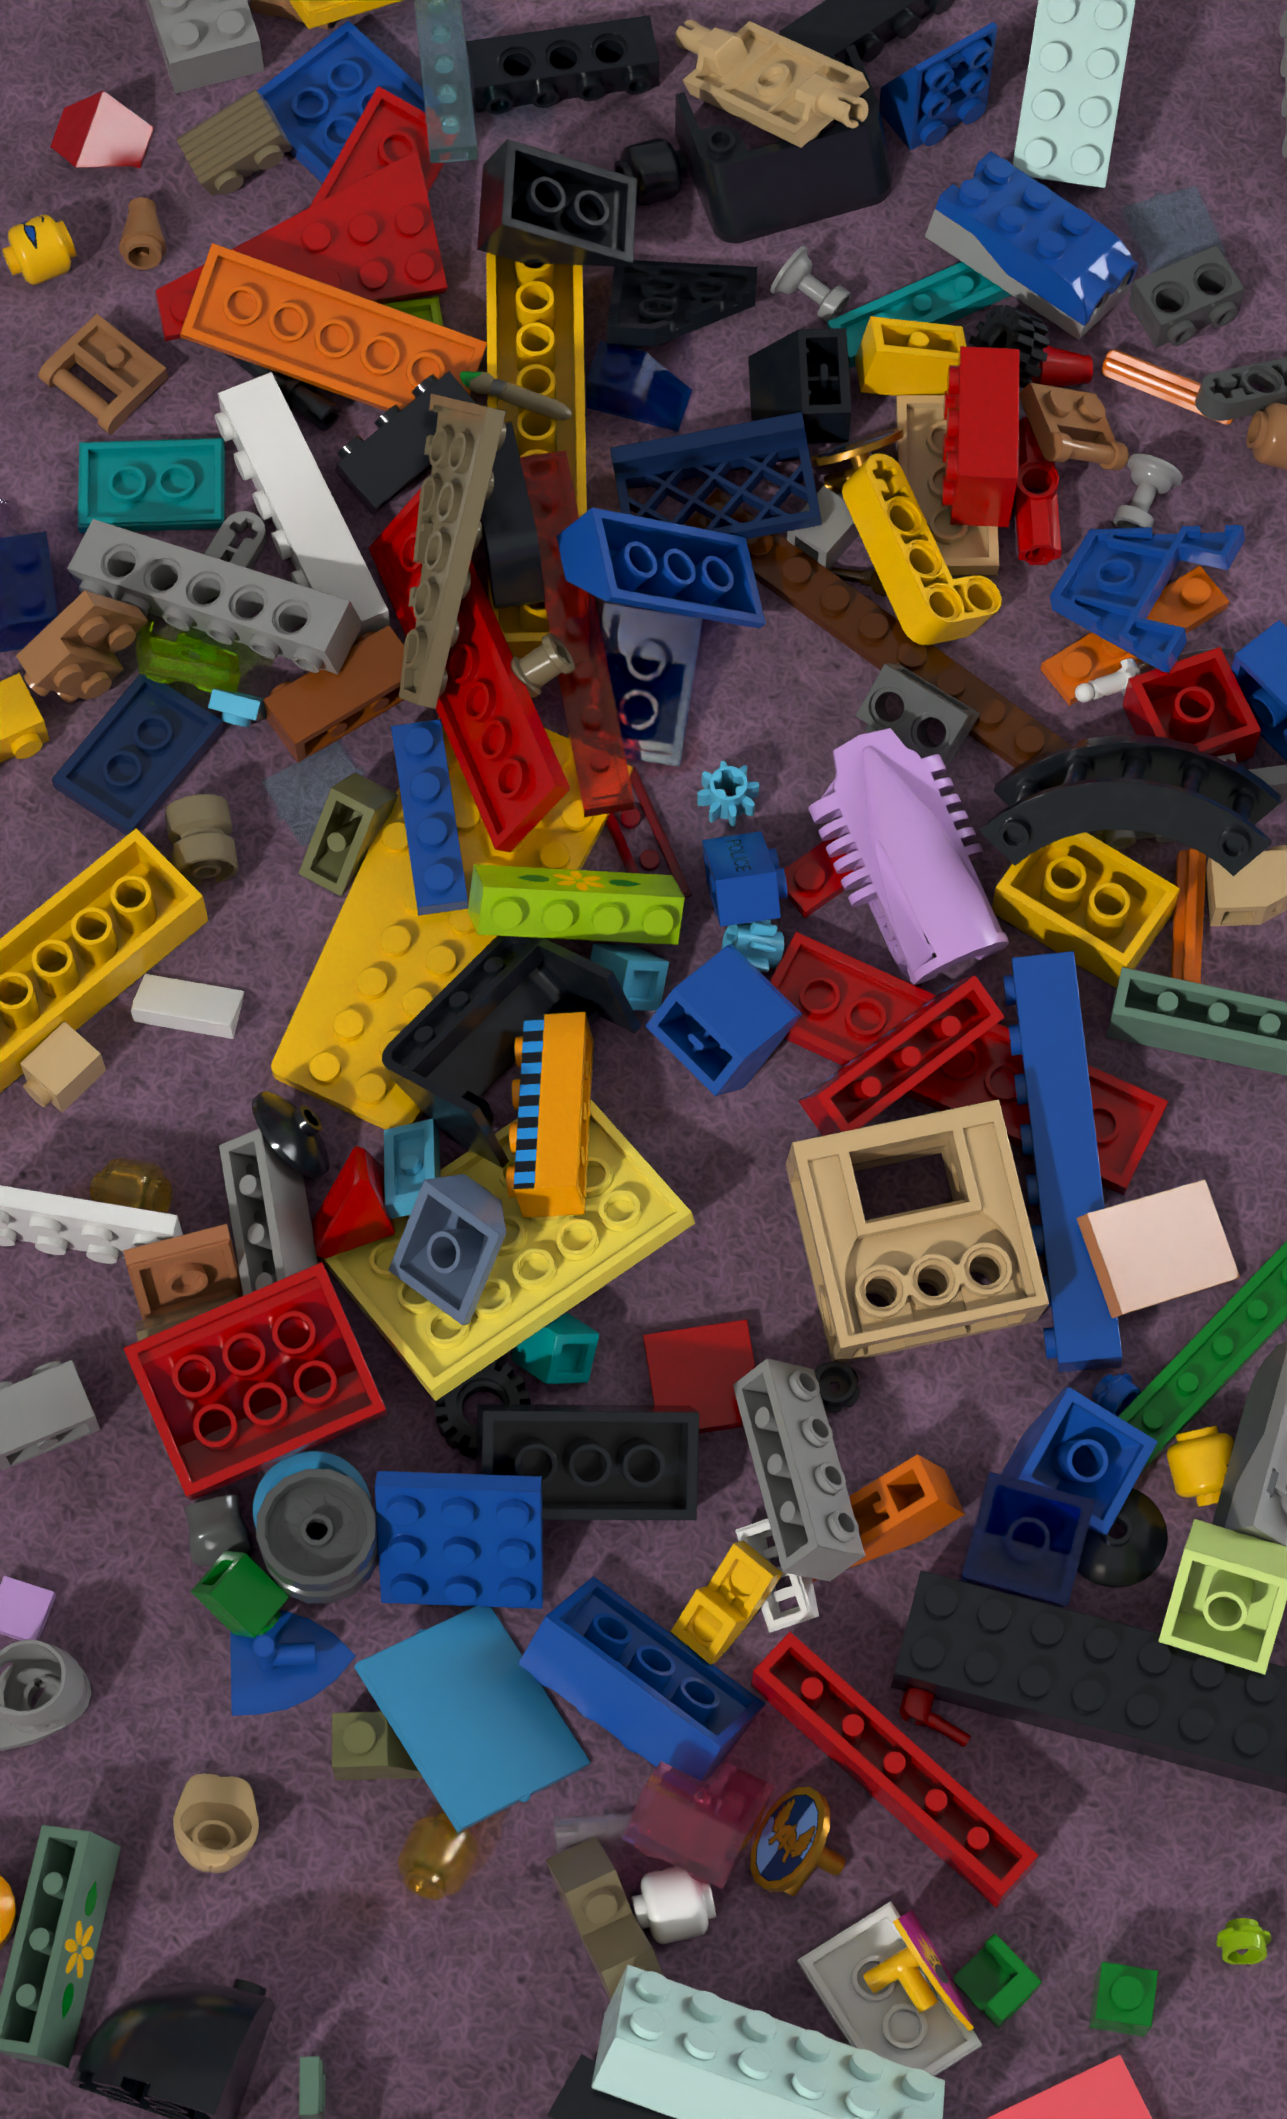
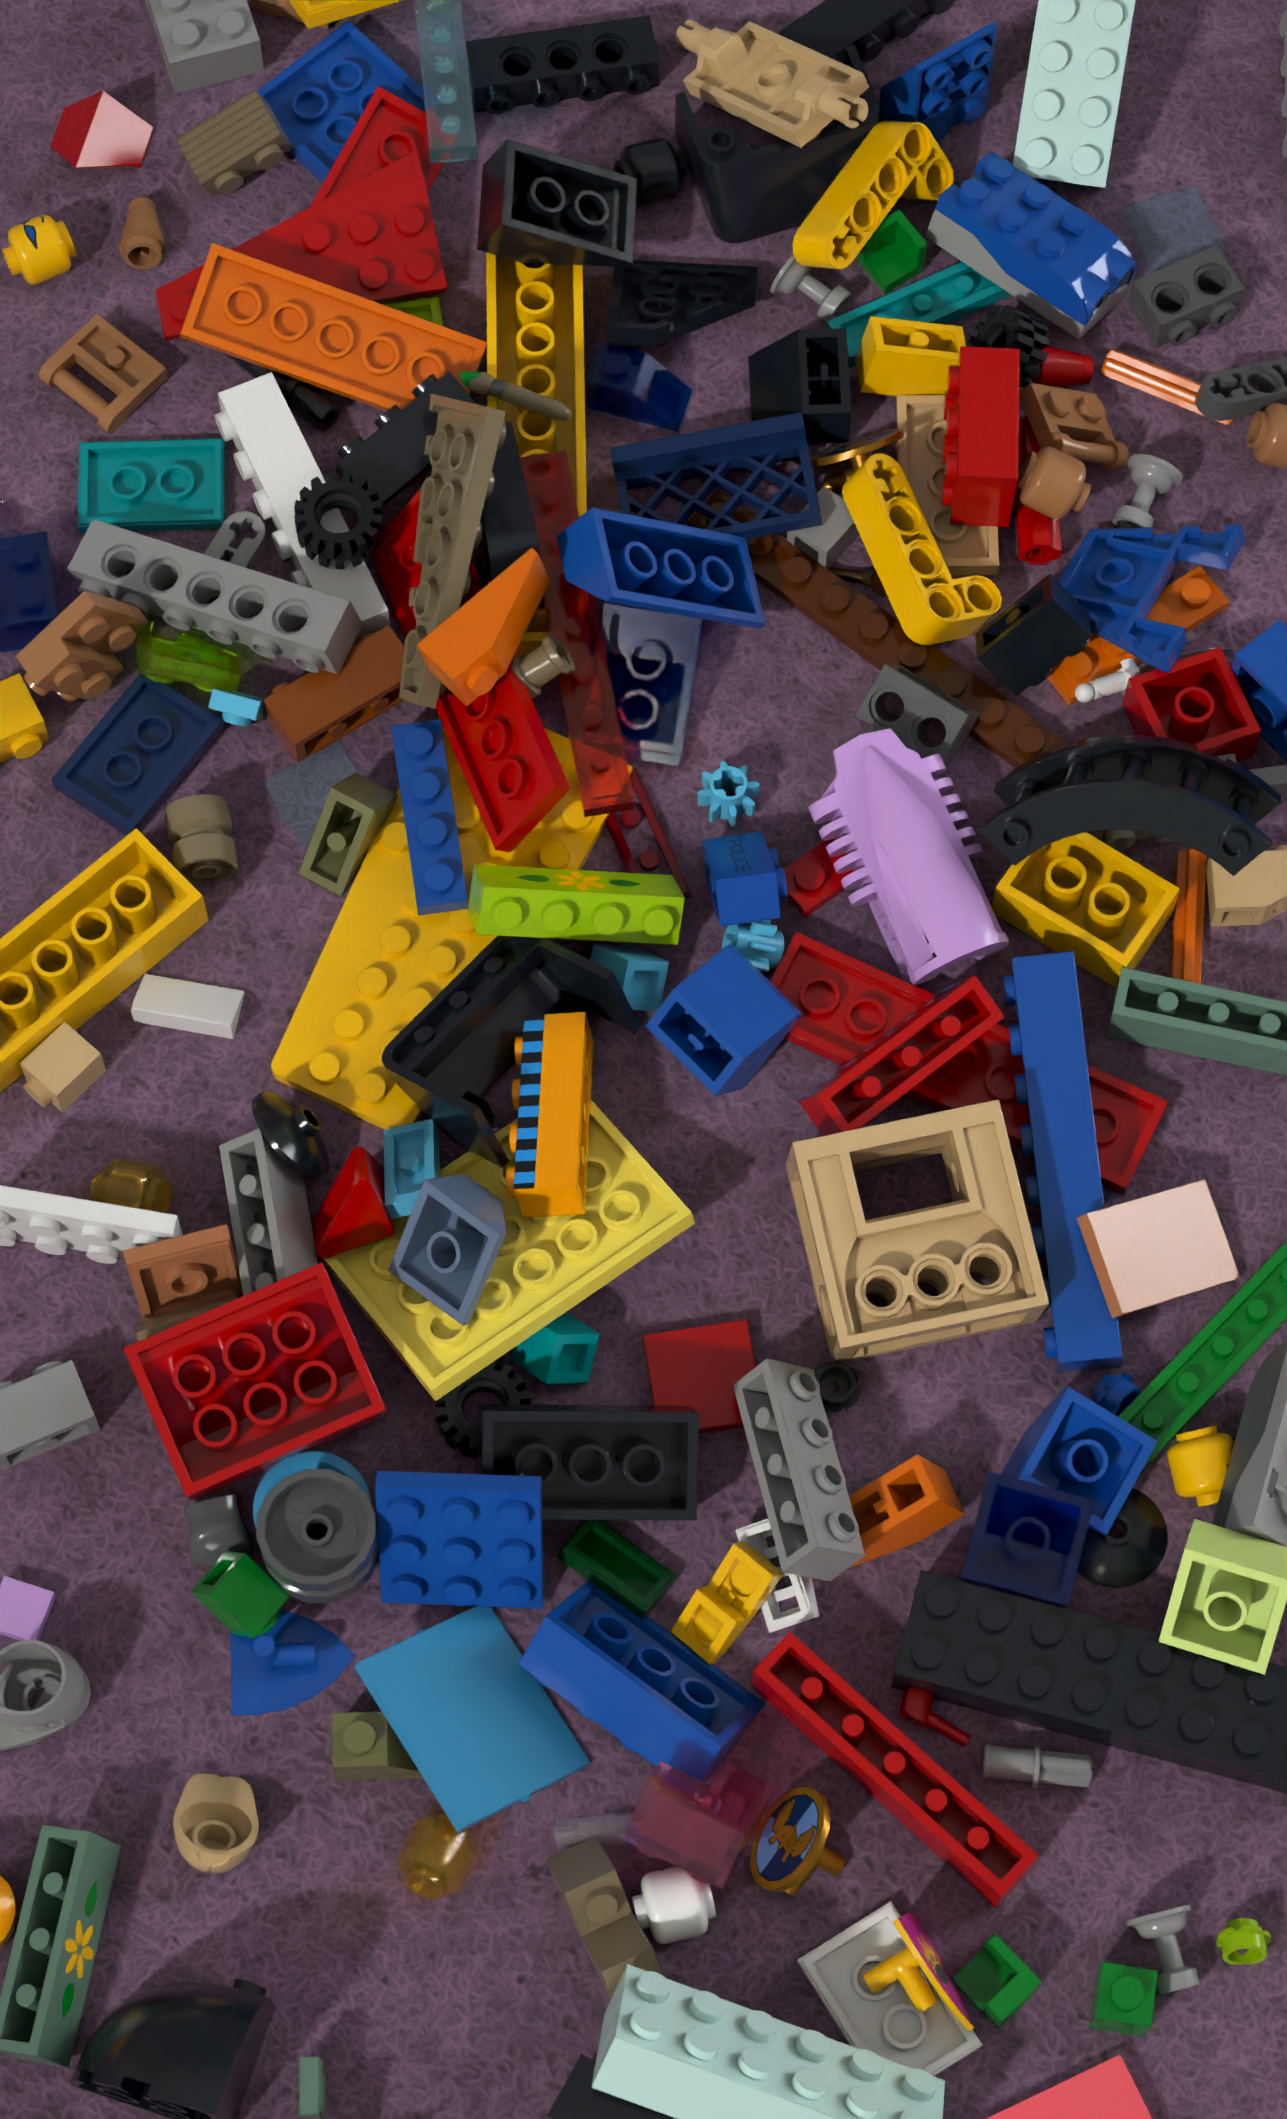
none -> black tyre [294,471,385,569]
none -> orange slope [416,548,550,706]
none -> dark green tile [557,1520,677,1620]
none -> yellow beam [792,121,954,270]
none -> green panel [857,209,927,294]
none -> black brick [975,574,1092,696]
none -> light grey axle [982,1744,1093,1789]
none -> medium nougat head [1016,446,1091,520]
none -> light grey piece [1126,1904,1201,1995]

